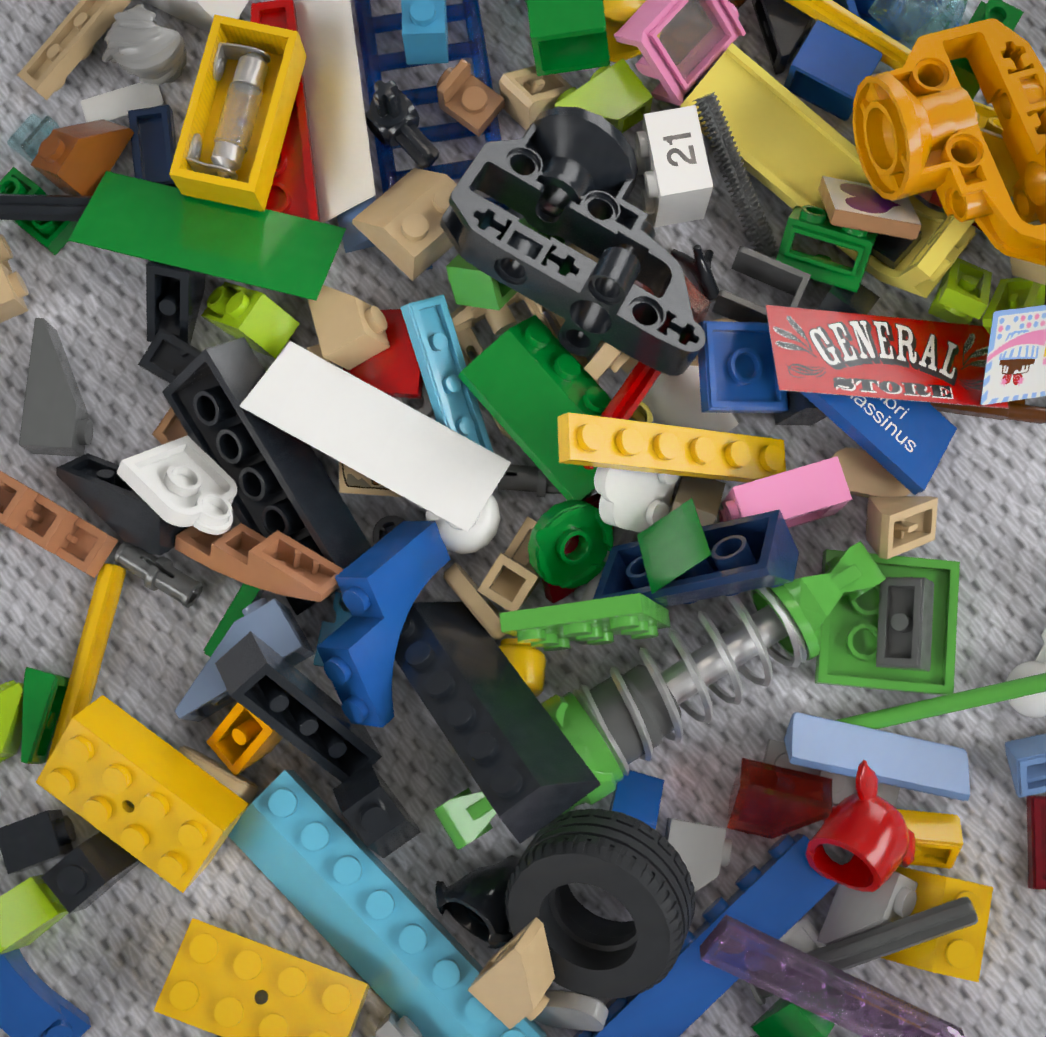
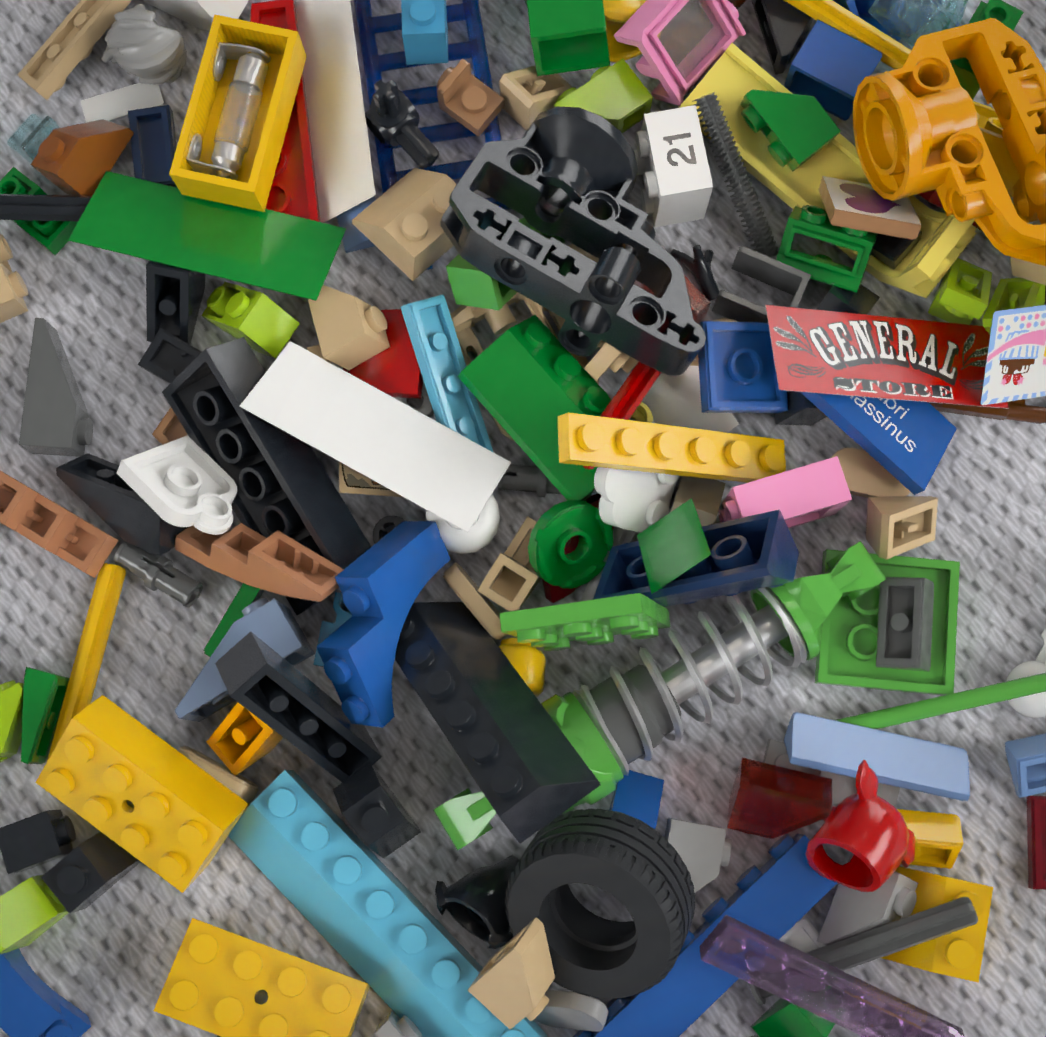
none -> green slope [740,89,841,172]

